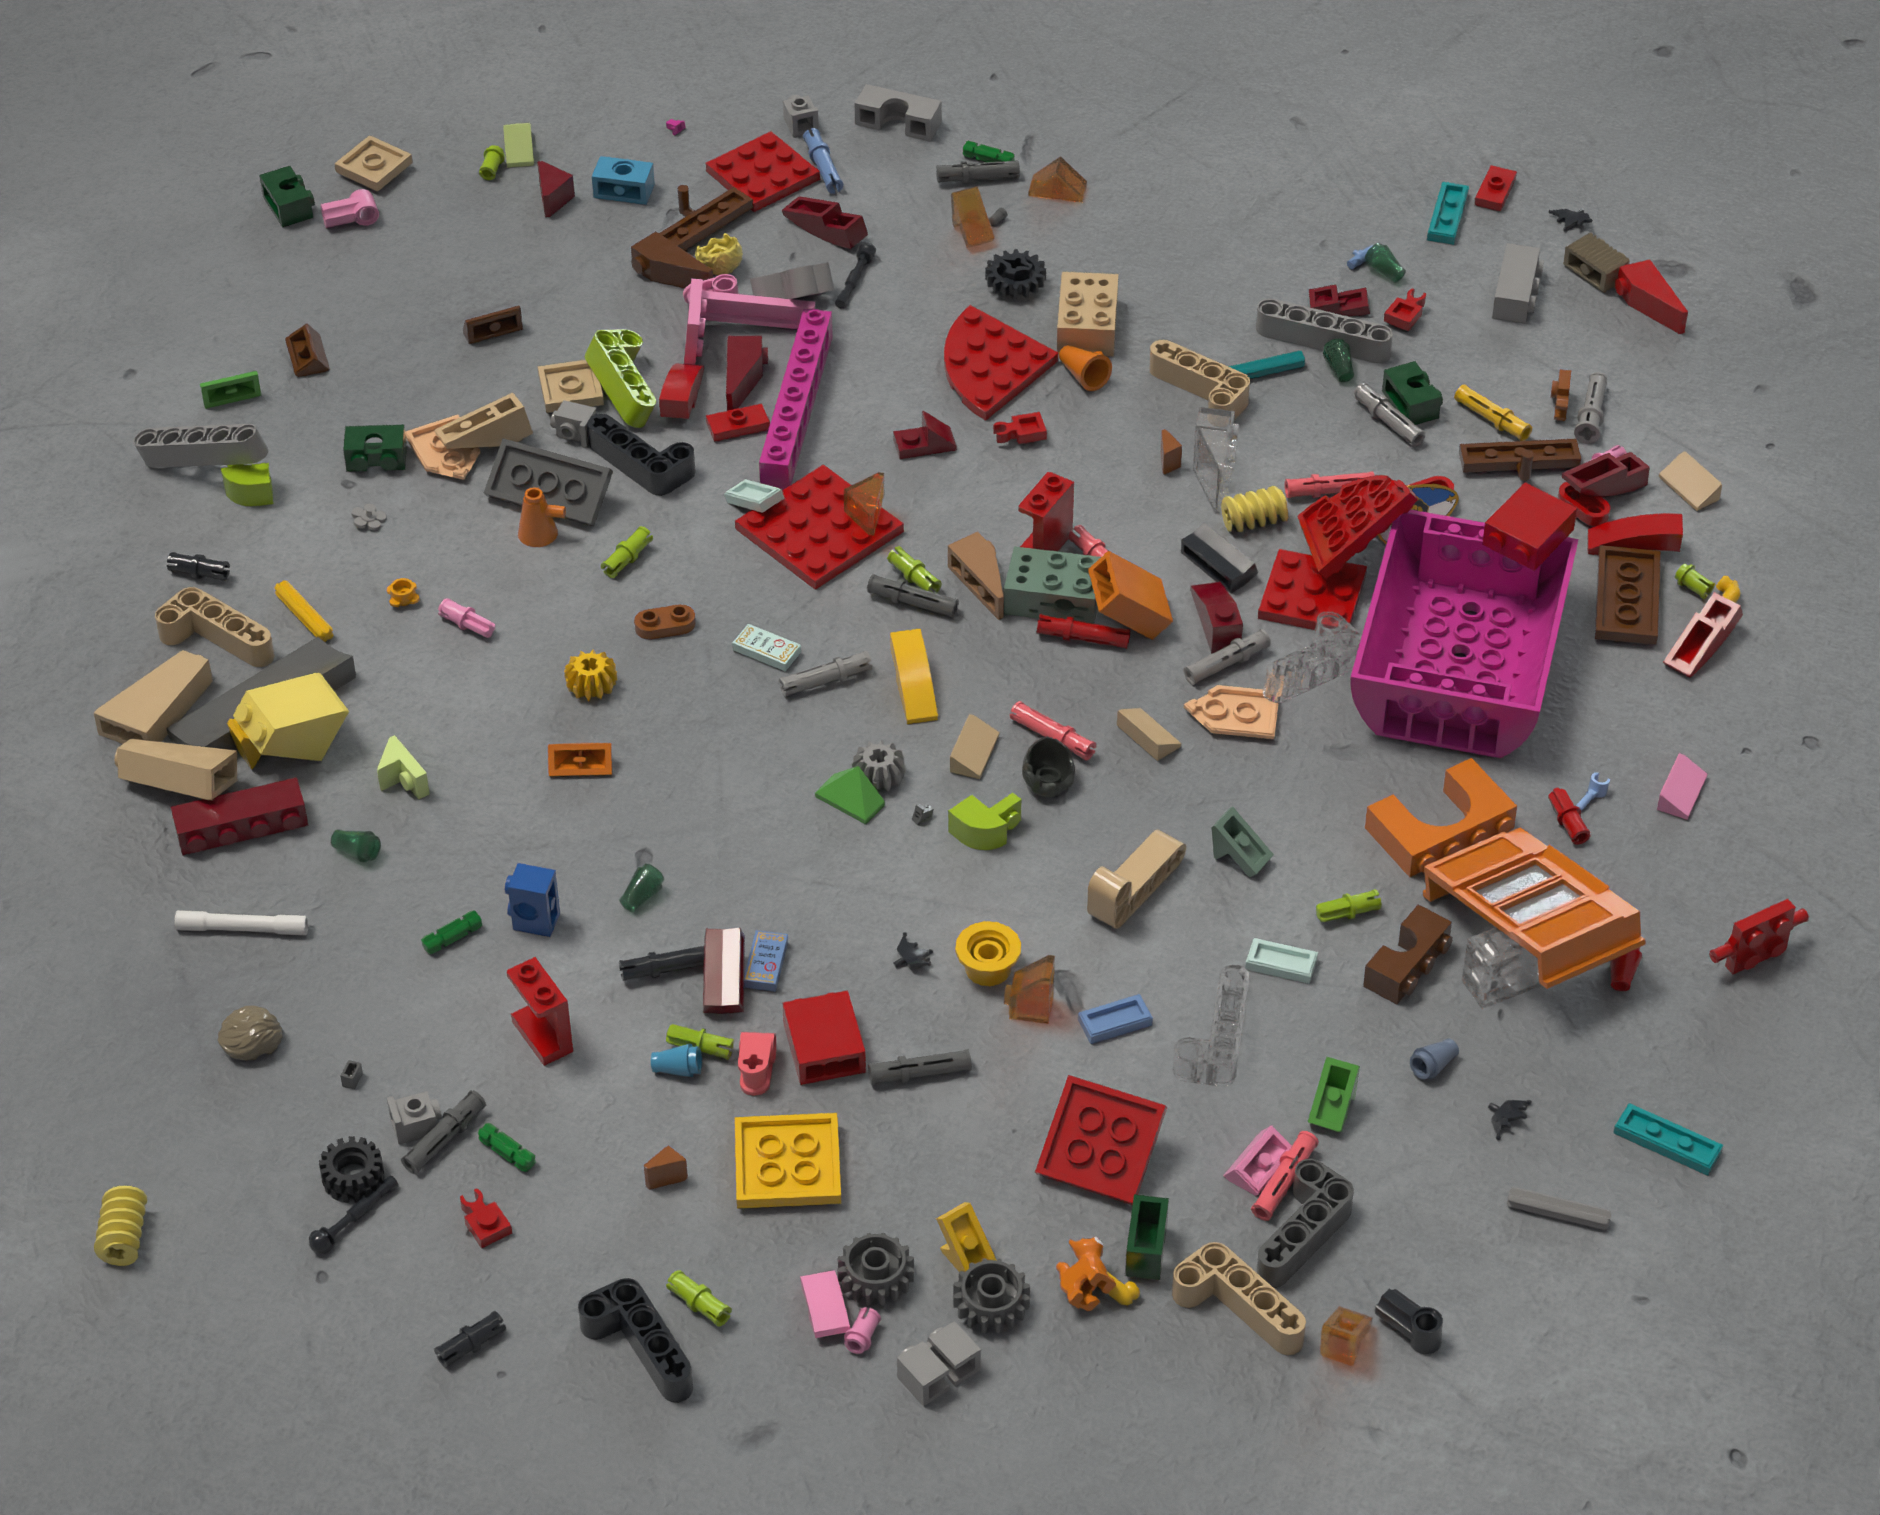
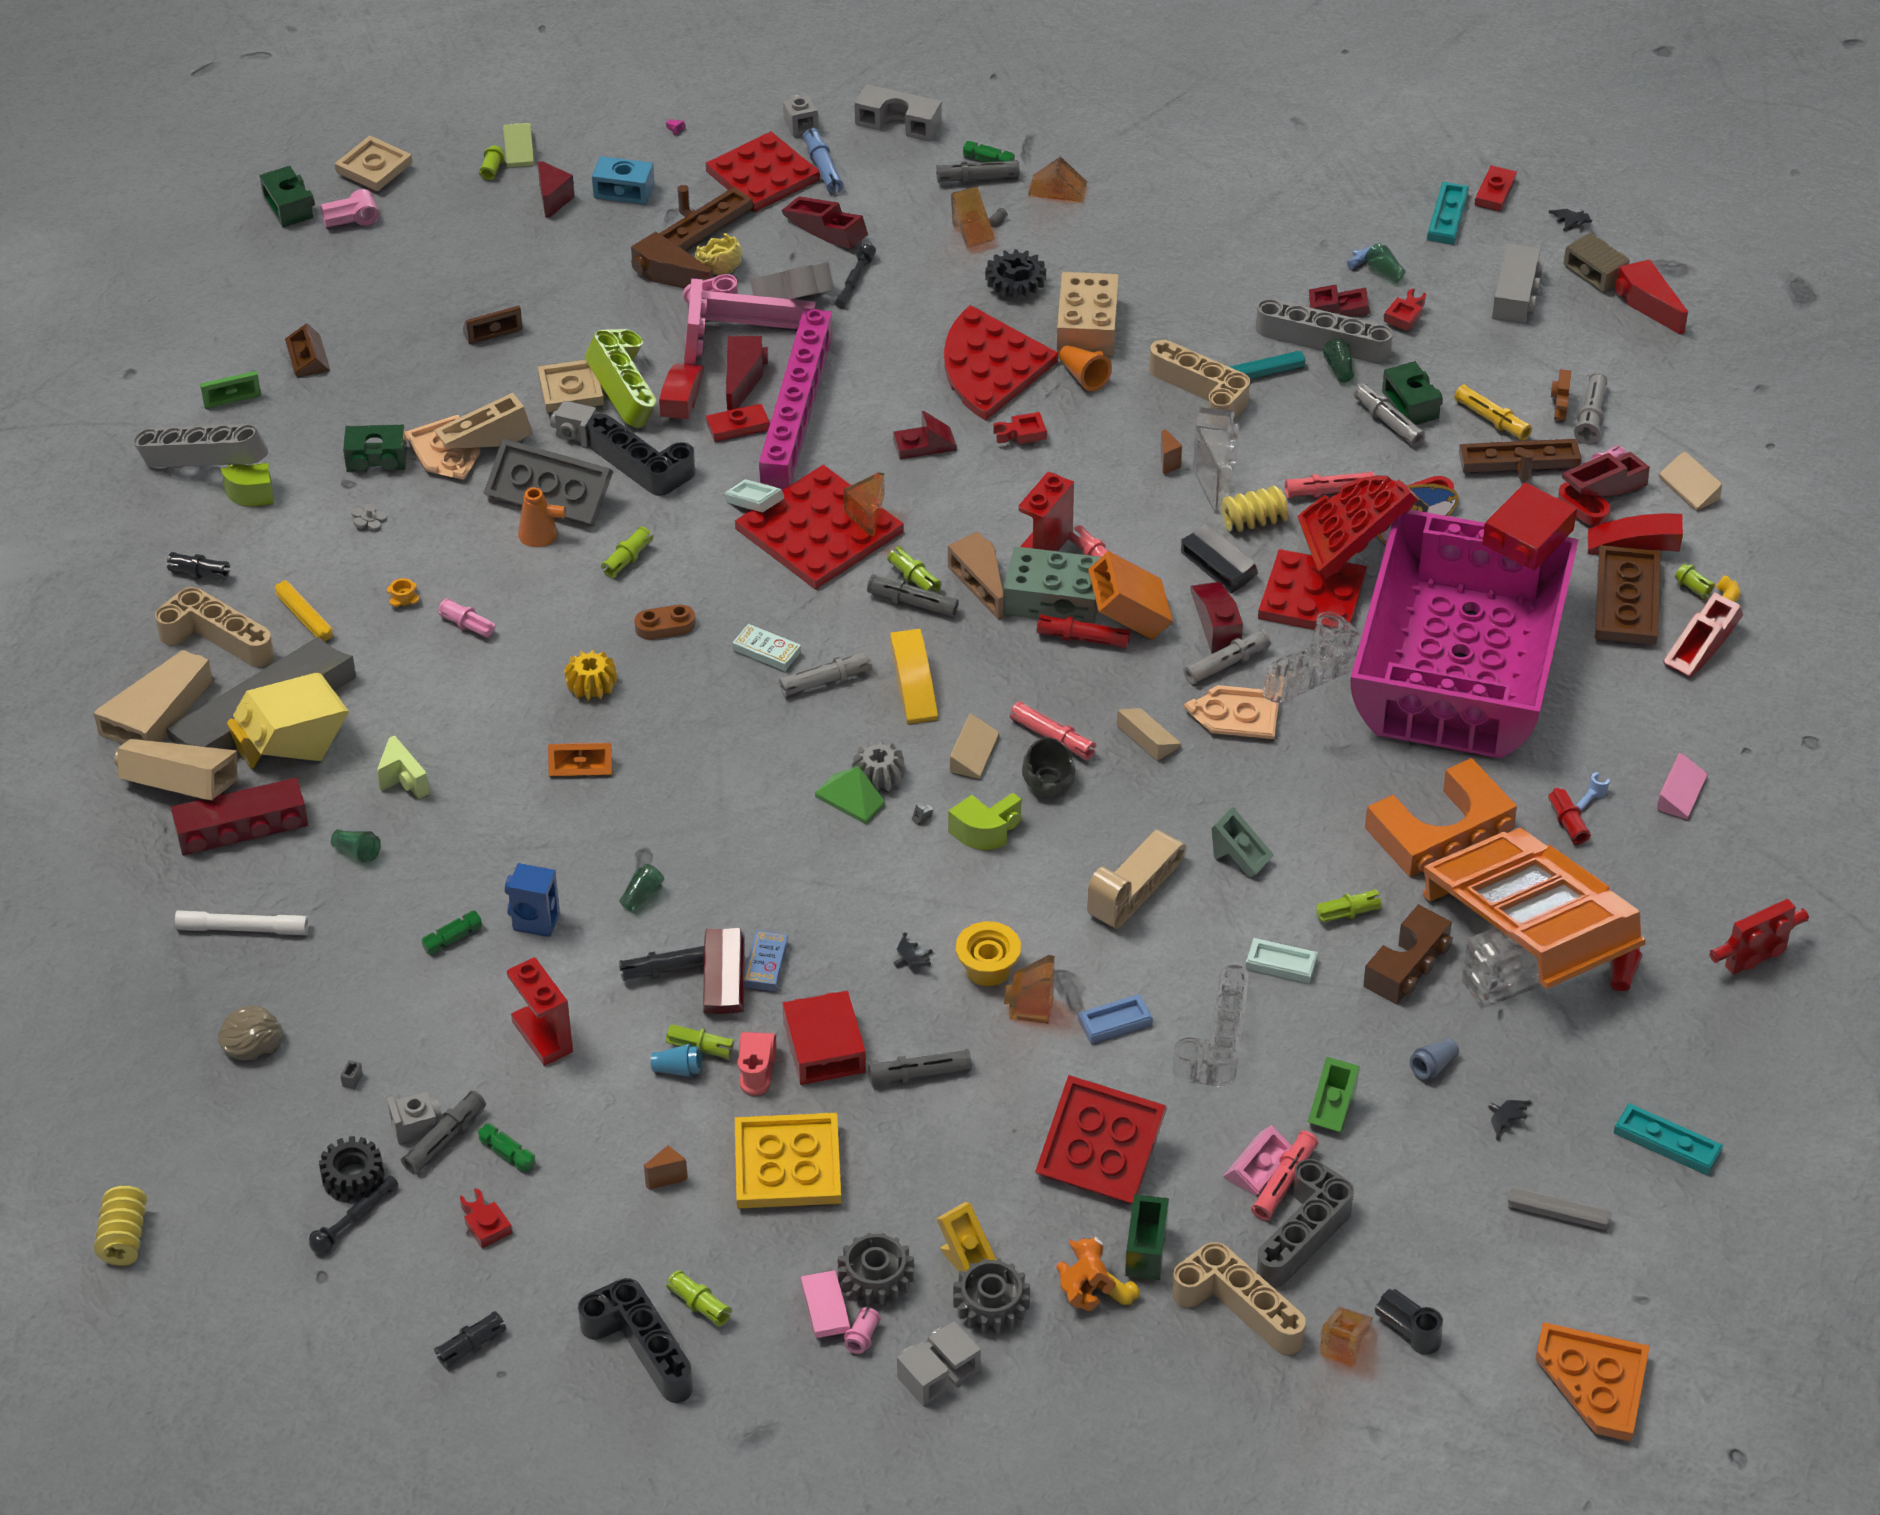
none -> orange plate [1535,1322,1650,1442]

